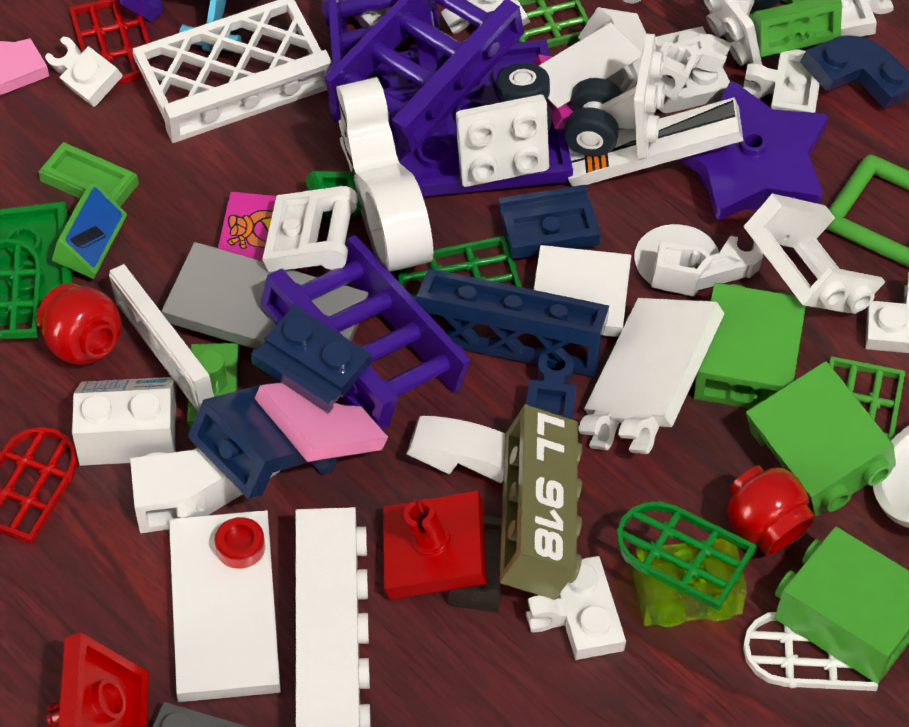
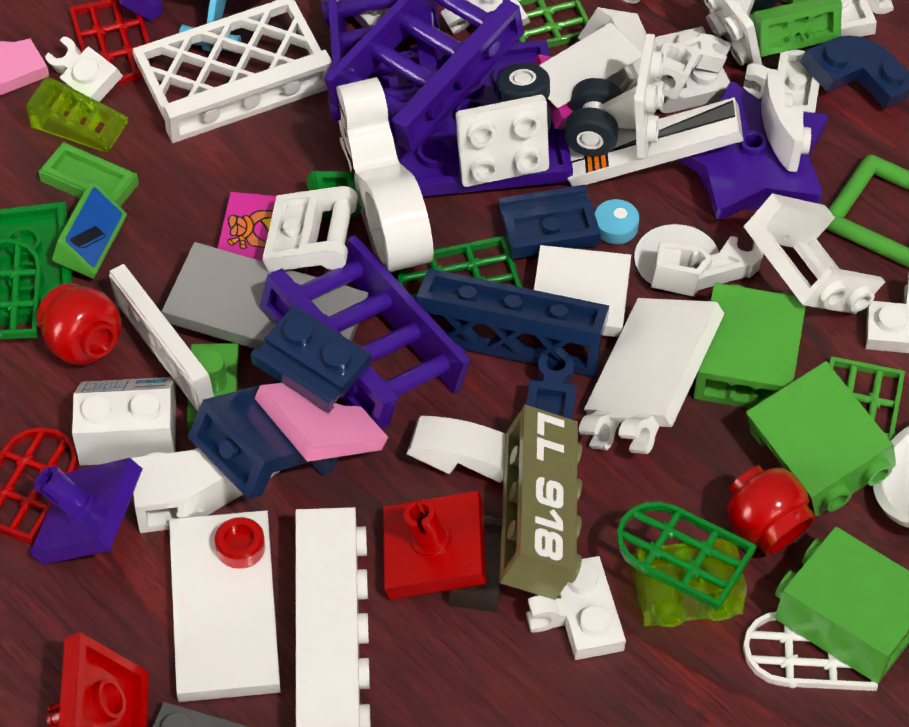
none -> clear neon green slope [27,77,128,153]
none -> dark purple tile [30,458,143,565]
none -> medium azure tile [595,199,639,244]
none -> white slope [761,73,811,172]

